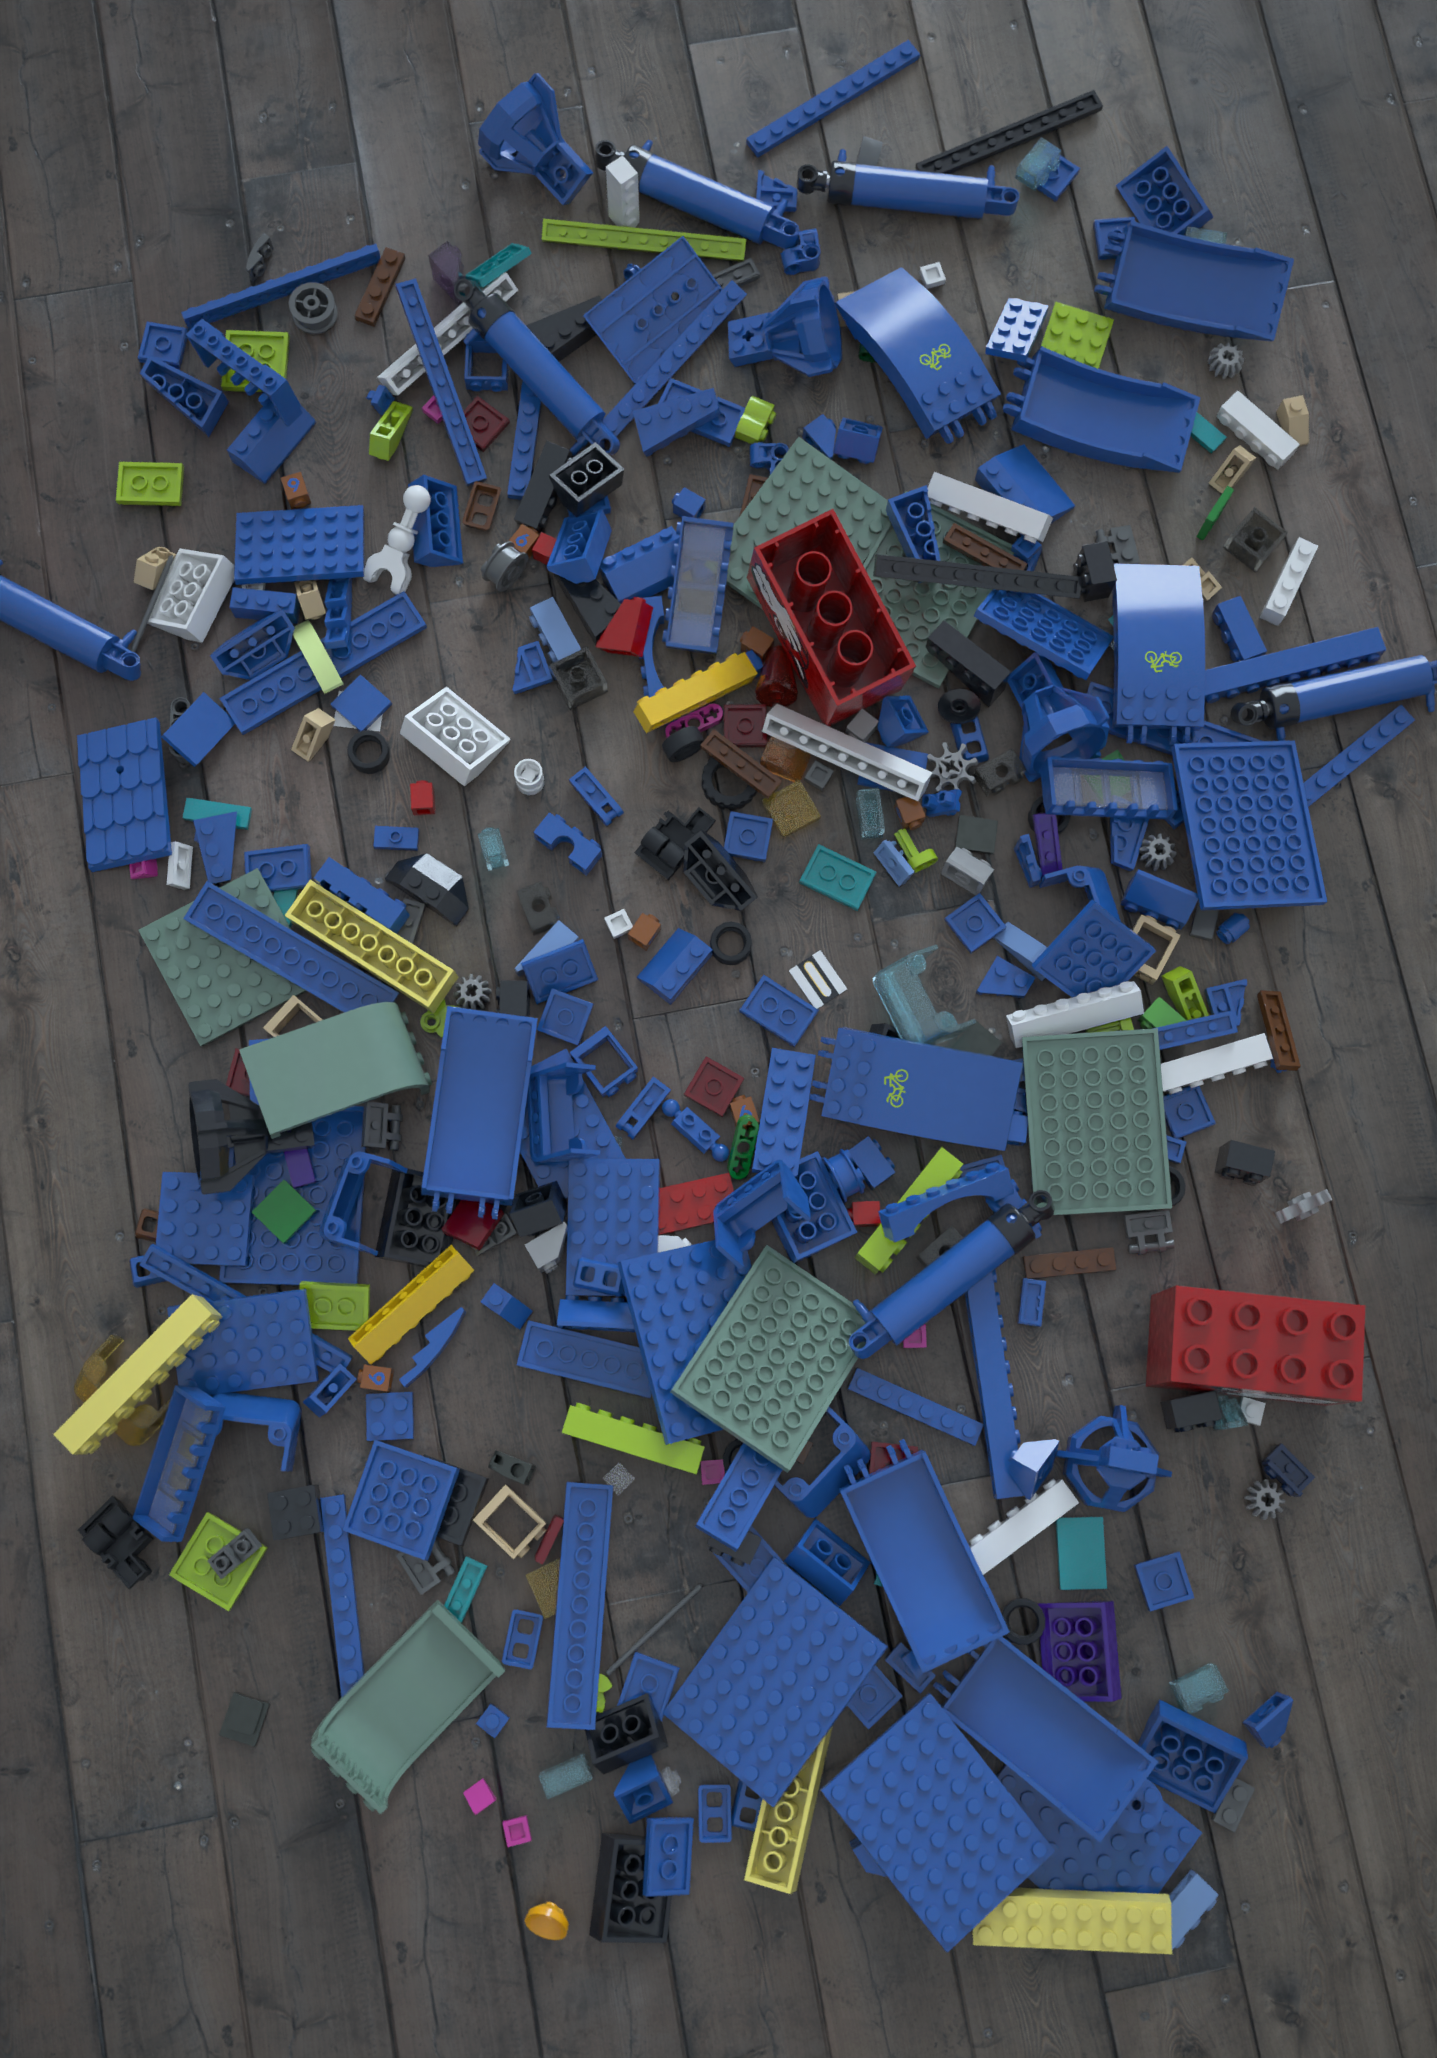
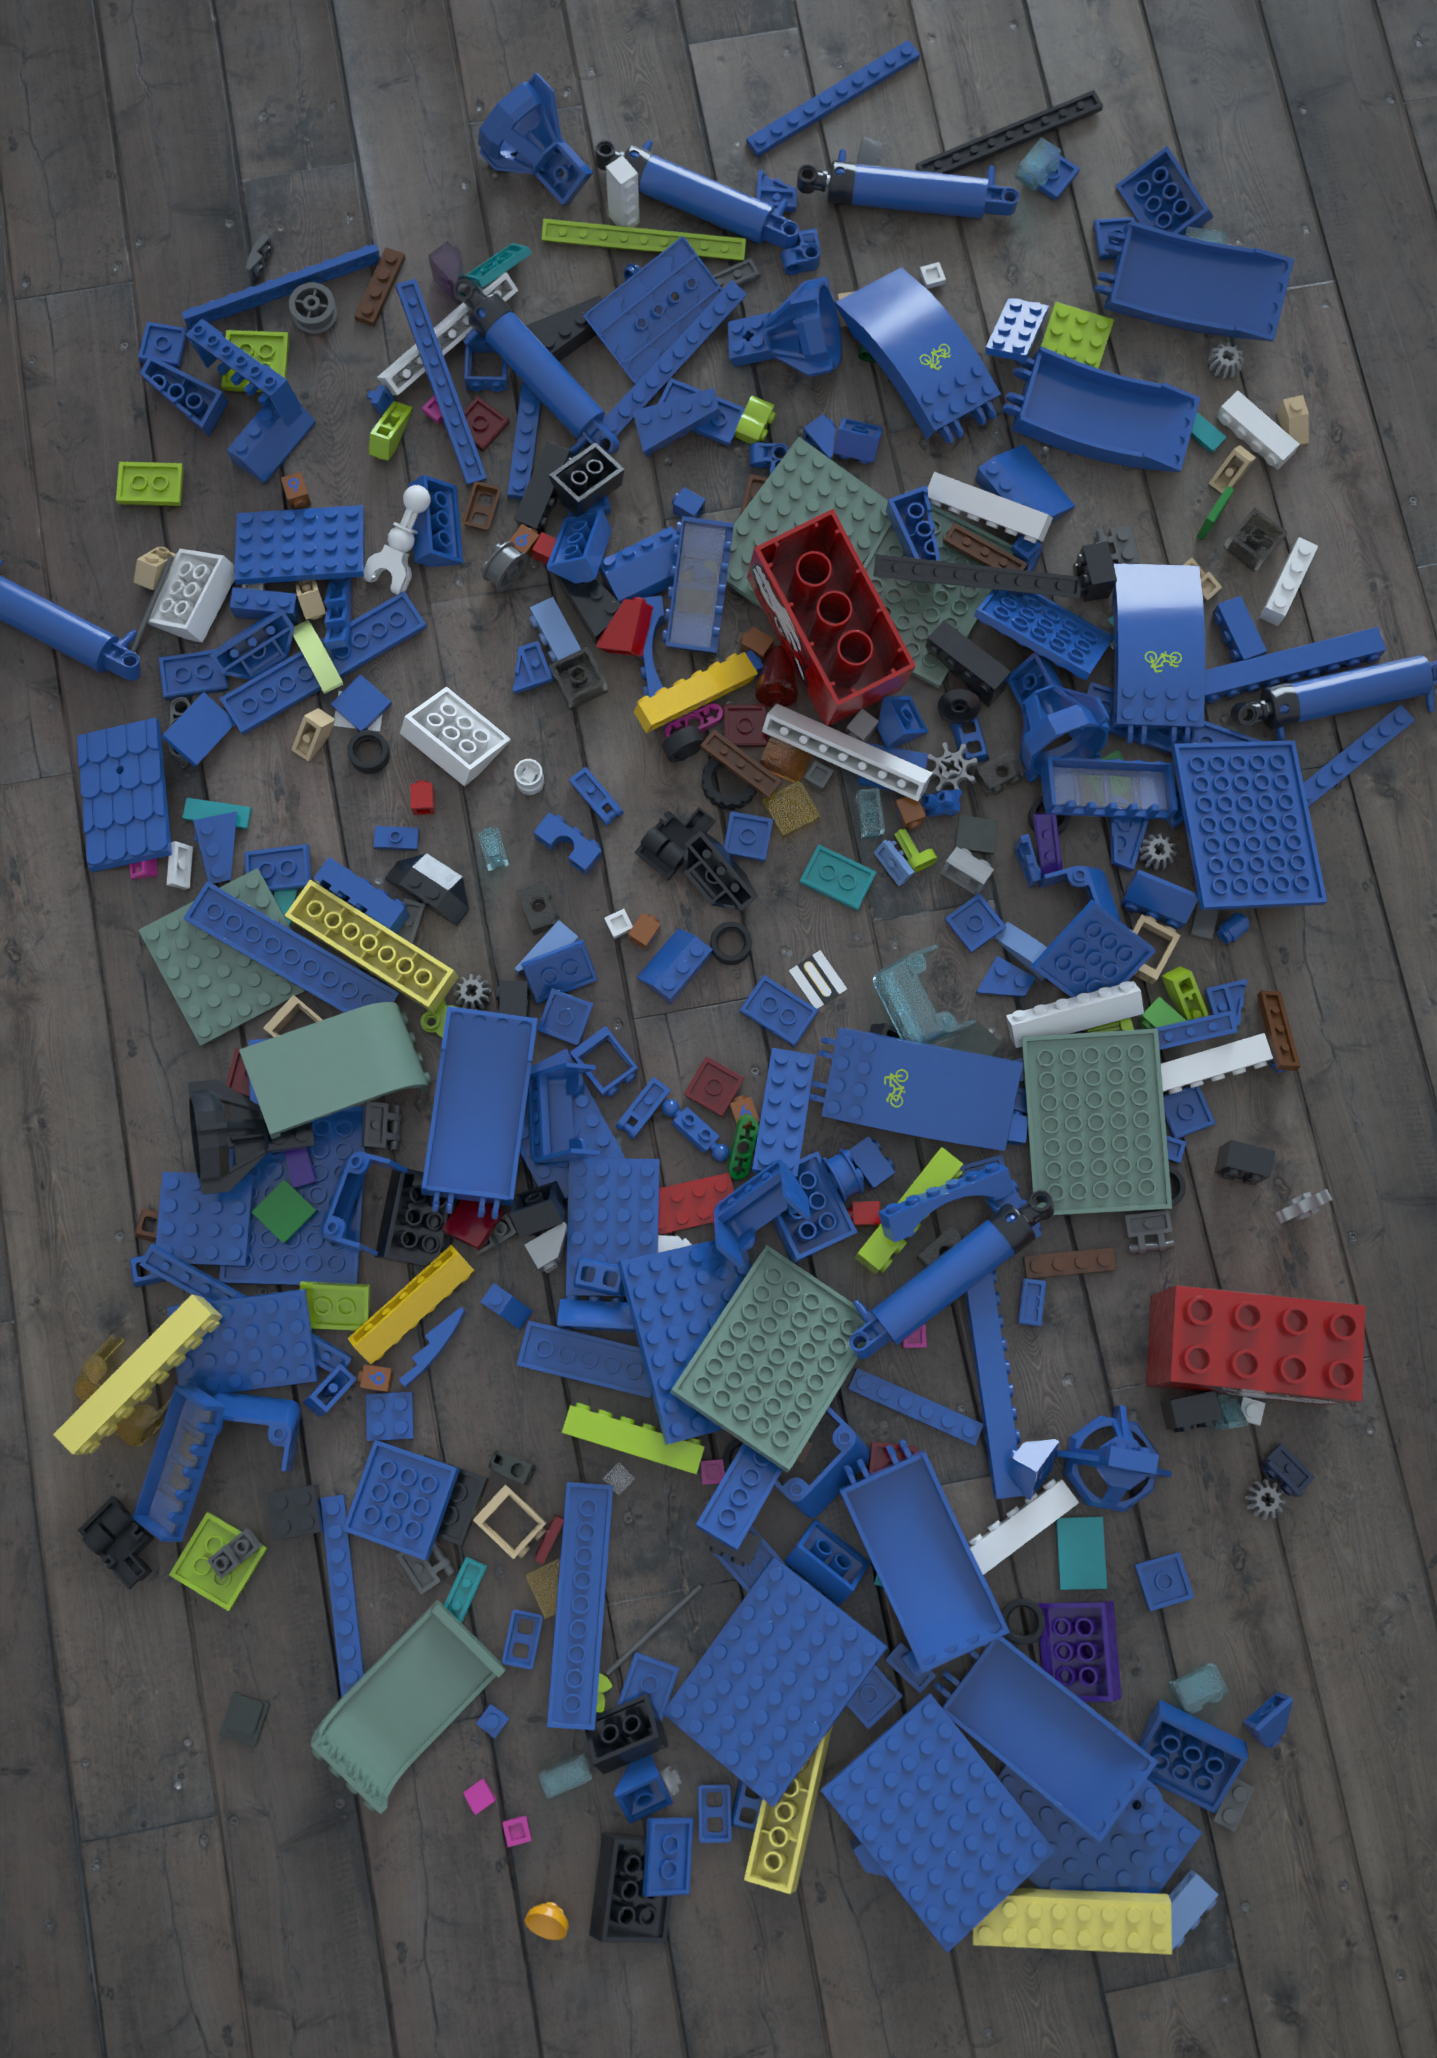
none -> blue tile [159,649,229,700]

